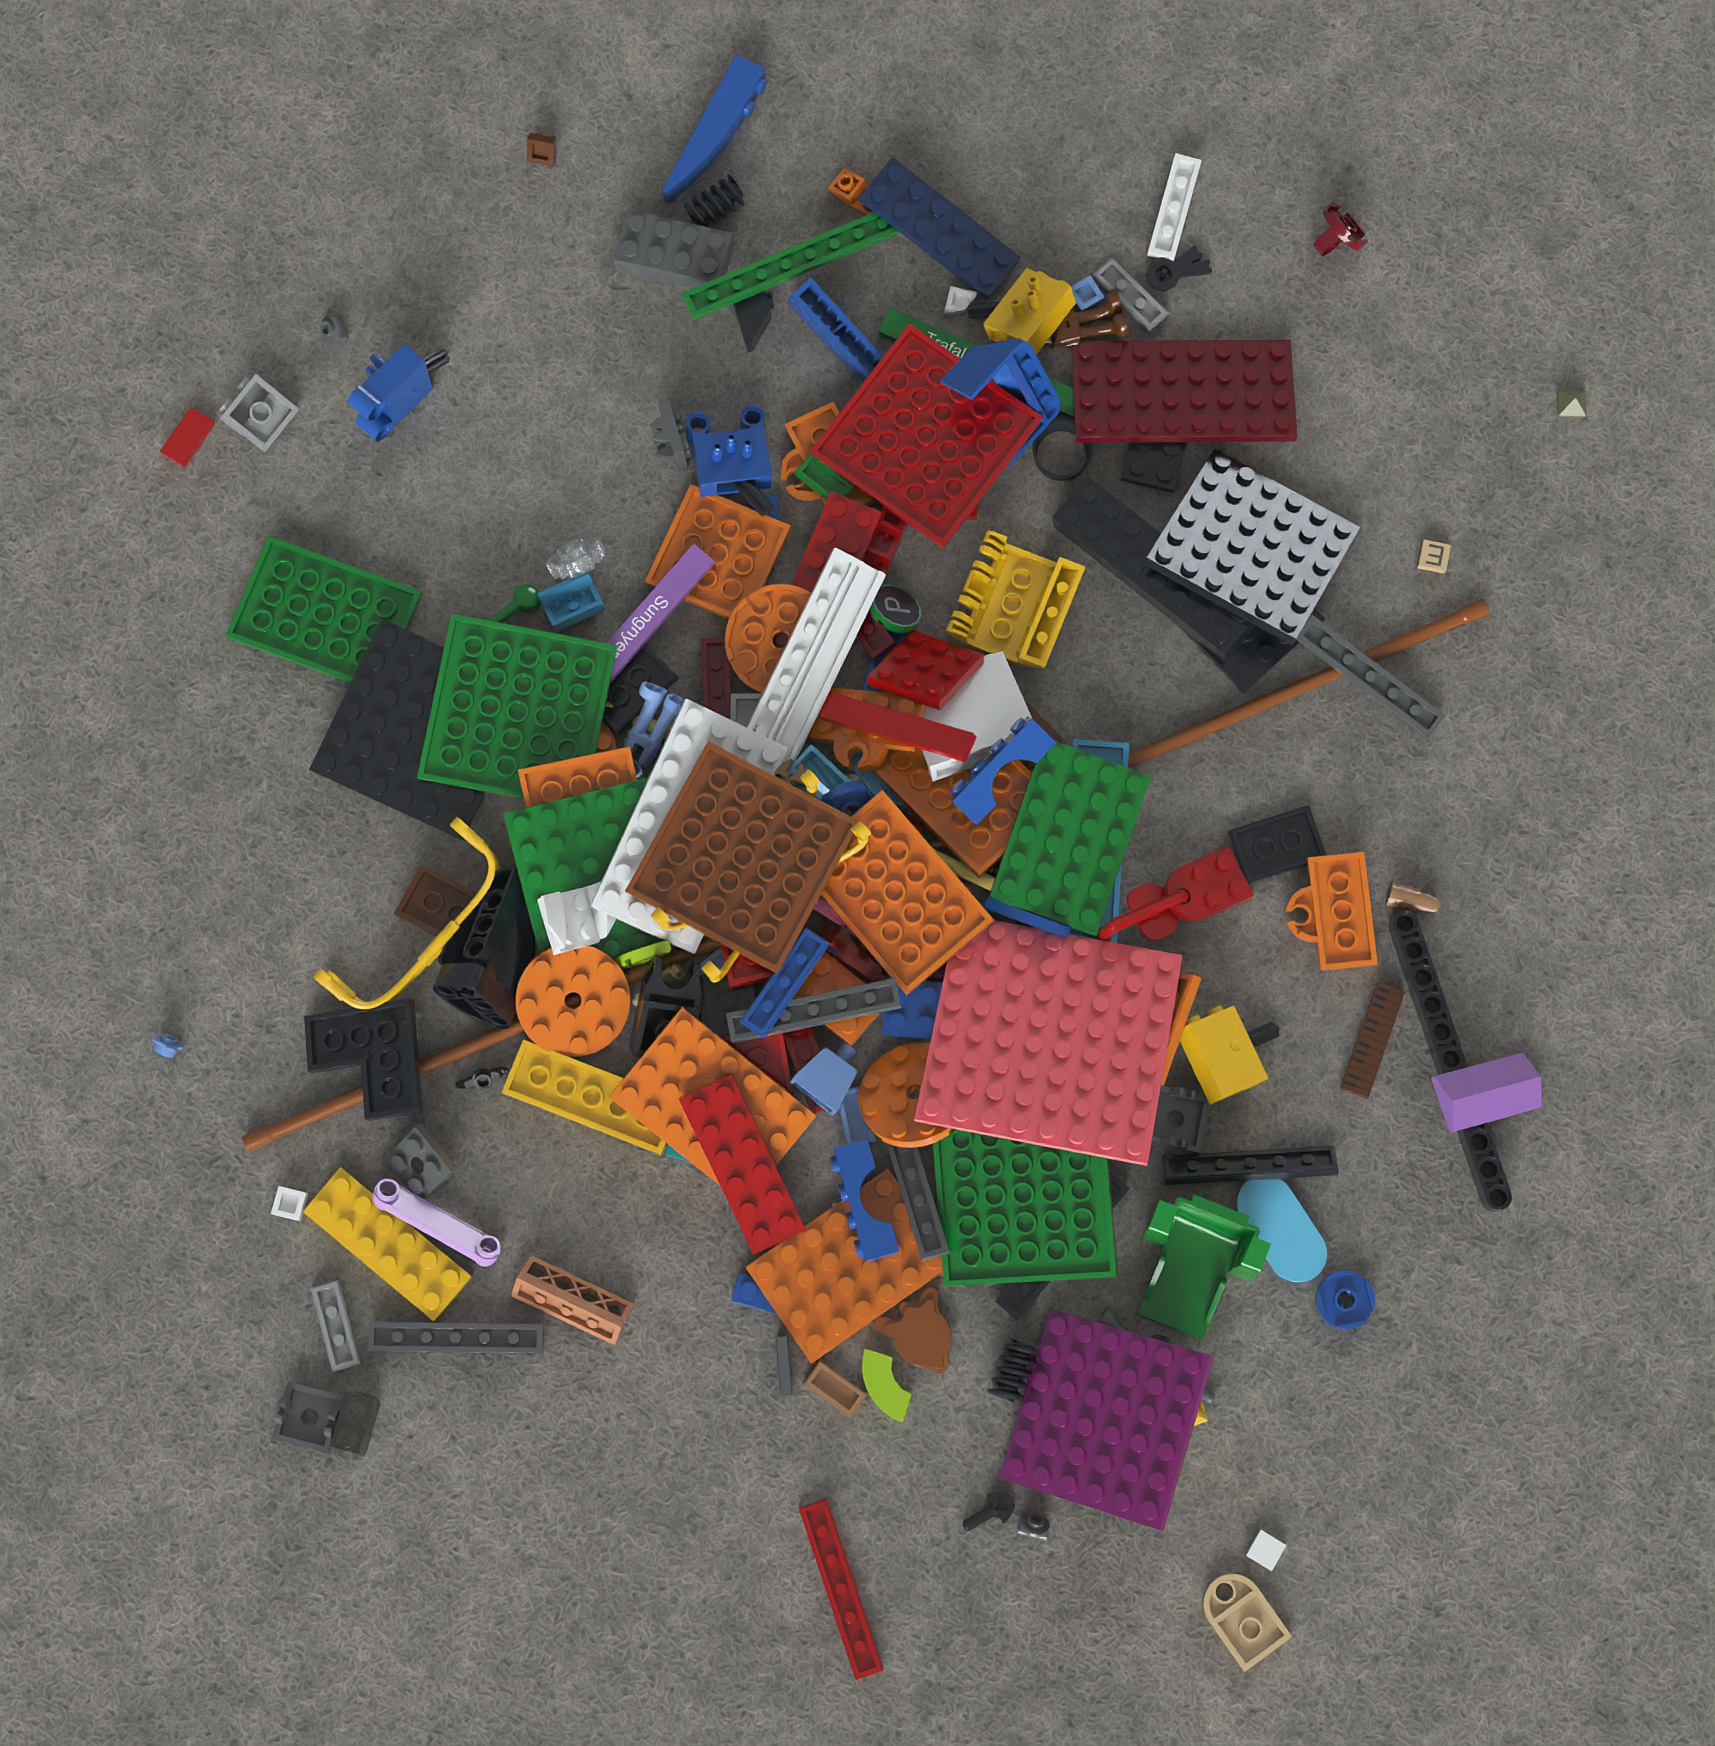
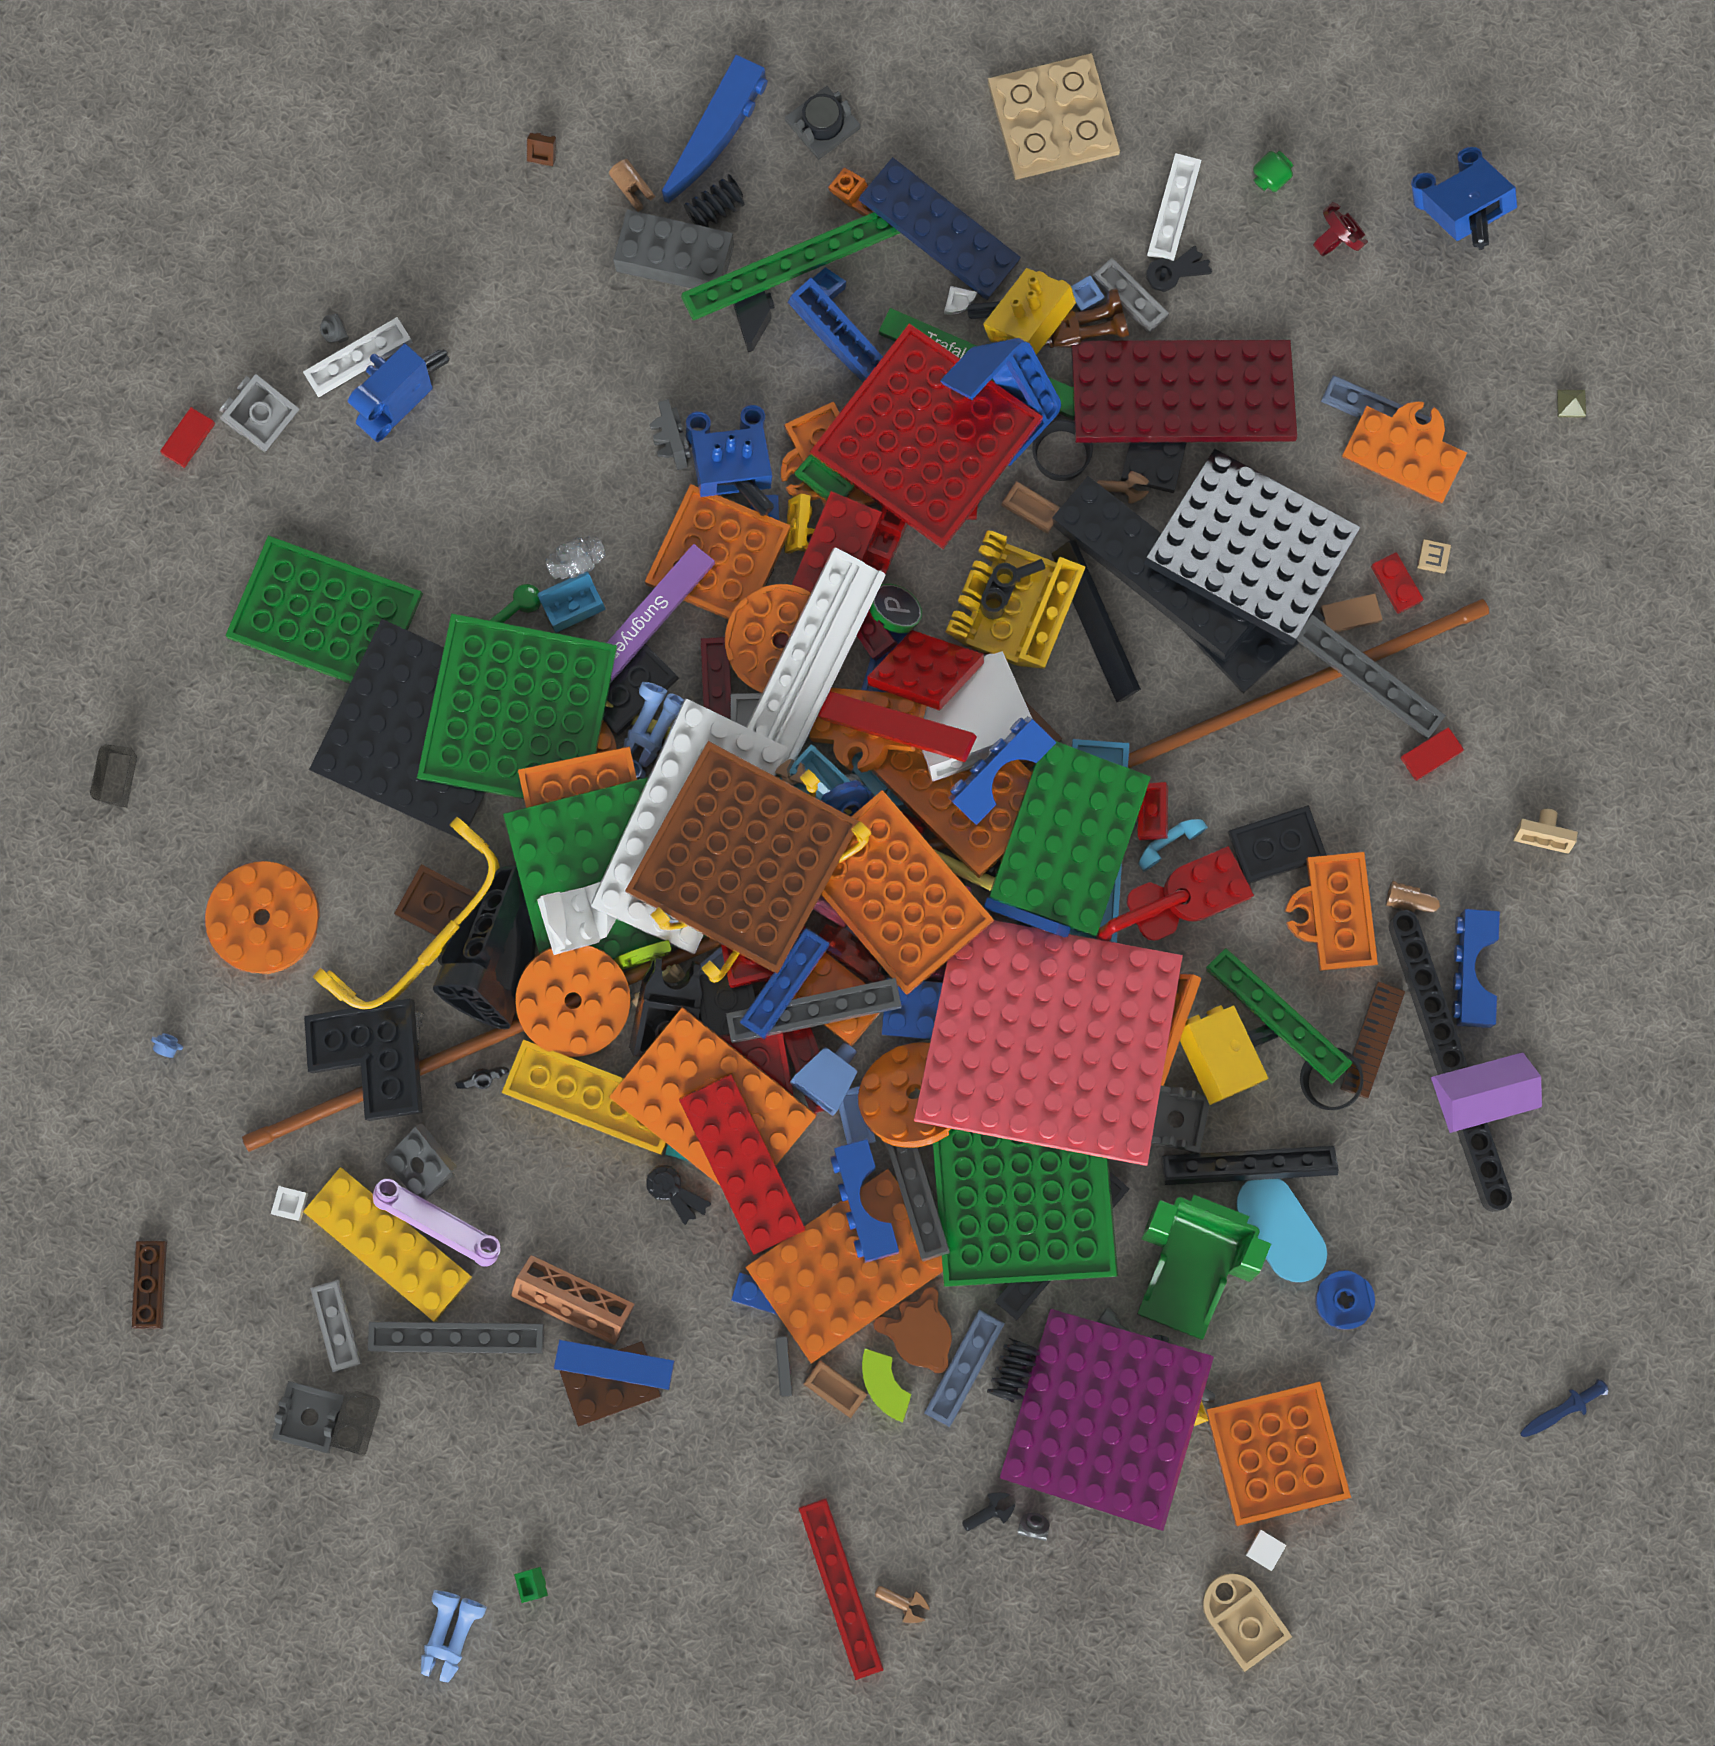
none -> clear smoke piece [90,744,137,808]
none -> reddish brown tile [132,1241,167,1329]
none -> orange plate [205,861,320,974]
none -> white plate [303,317,413,398]
none -> light blue piece [421,1590,487,1682]
none -> green plate [514,1567,548,1603]
none -> blue tile [554,1340,675,1390]
none -> reddish brown plate [560,1341,662,1427]
none -> medium nougat hinge [609,159,656,212]
none -> black piece [646,1165,711,1225]
none -> piece [785,86,861,160]
none -> yellow plate [785,494,815,554]
none -> blue plate [812,267,846,300]
none -> medium nougat bar [875,1586,930,1623]
none -> sand blue tile [924,1310,1005,1427]
none -> black beam [981,559,1045,619]
none -> tan piece [988,53,1120,180]
none -> medium nougat tile [1001,481,1060,534]
none -> black tile [1051,540,1141,703]
none -> medium nougat bar [1097,471,1149,503]
none -> red plate [1138,782,1168,840]
none -> medium azure bar [1138,819,1208,872]
none -> green tile [1206,948,1352,1084]
none -> orange plate [1206,1382,1351,1526]
none -> green head [1253,151,1294,192]
none -> black tyre [1300,1048,1363,1110]
none -> medium nougat tile [1320,594,1383,632]
none -> sand blue tile [1321,375,1431,425]
none -> orange plate [1342,401,1467,504]
none -> red plate [1371,552,1424,614]
none -> red tile [1400,727,1464,781]
none -> blue piece [1411,147,1517,250]
none -> blue arch [1452,909,1500,1028]
none -> tan tile [1513,809,1578,854]
none -> dark blue sword [1520,1379,1609,1437]

